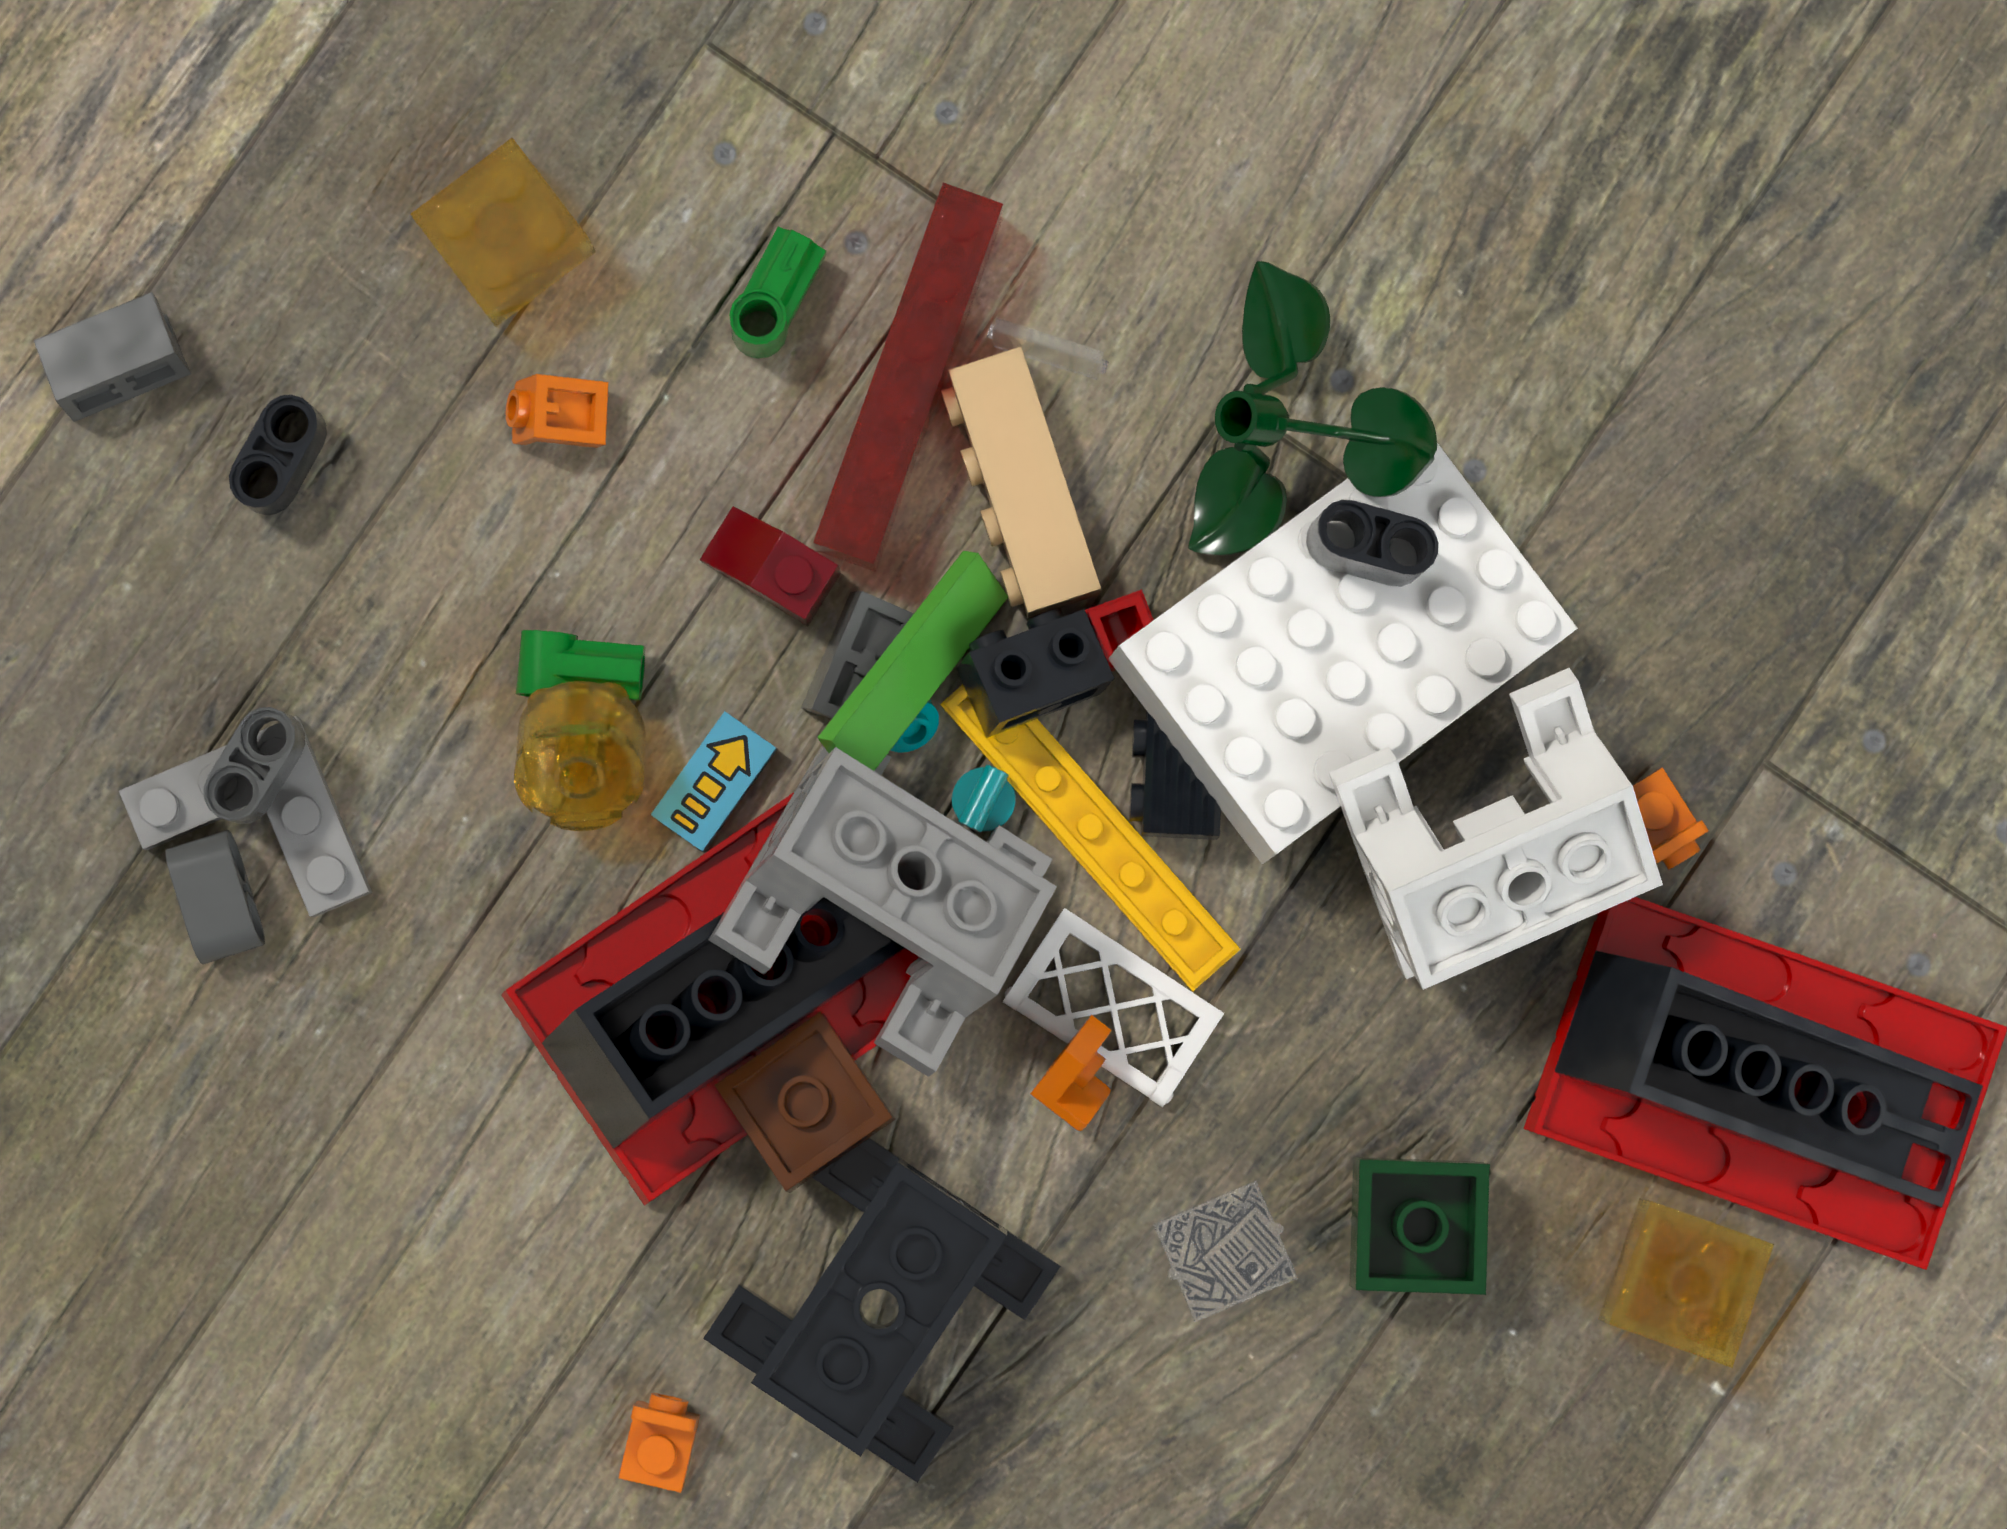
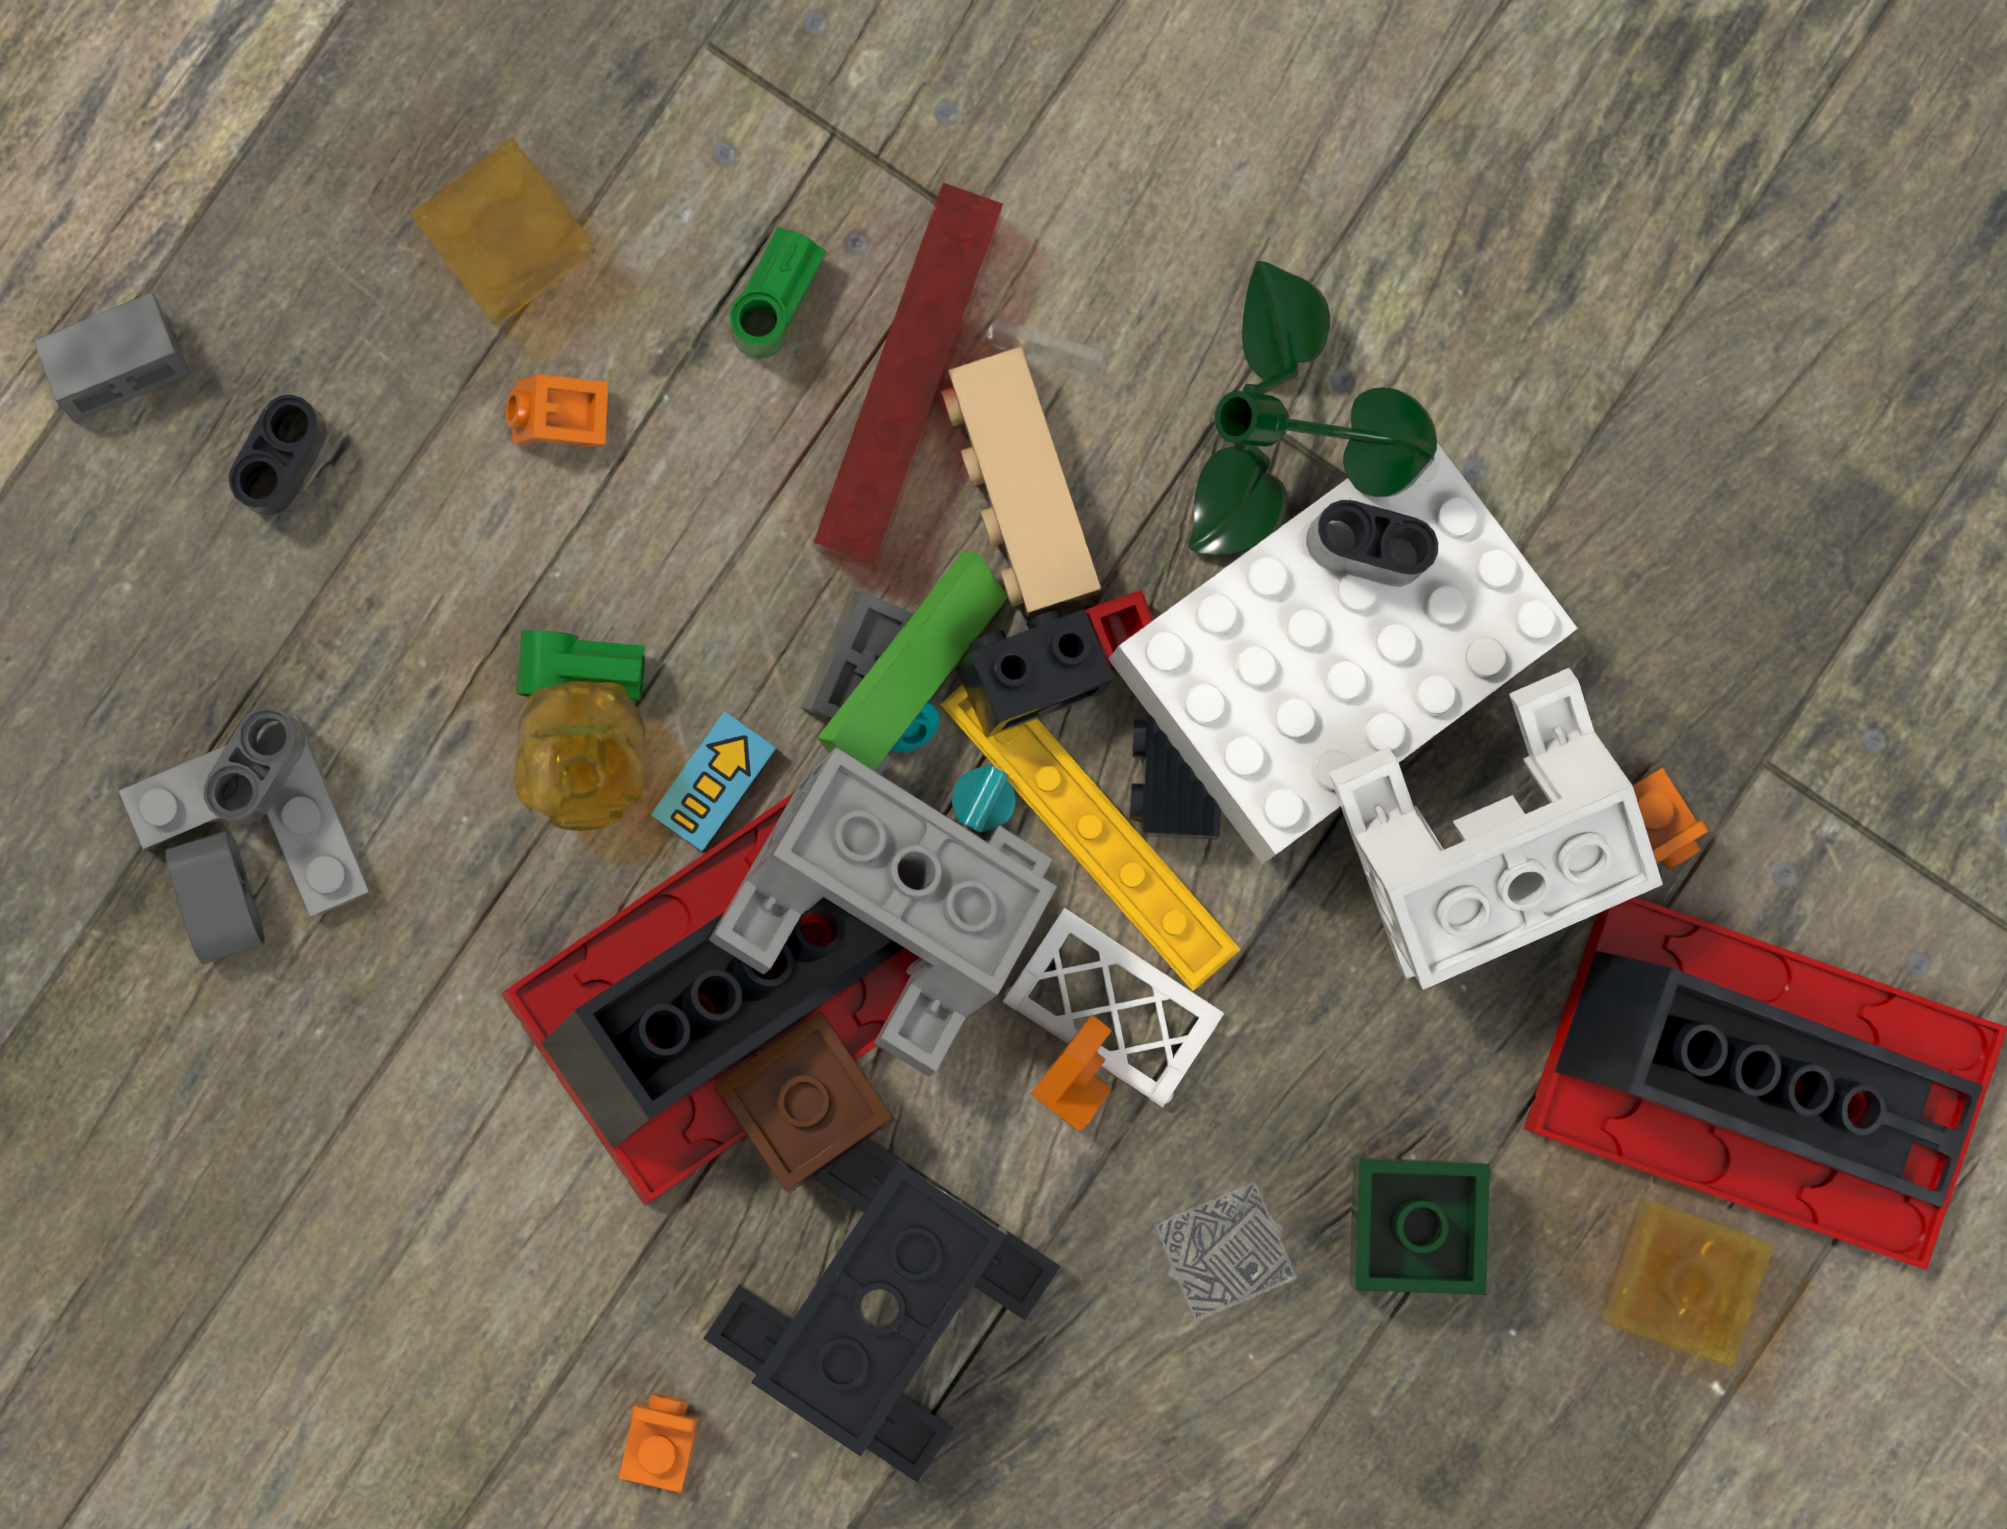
dark red slope [700,506,841,627] -> none

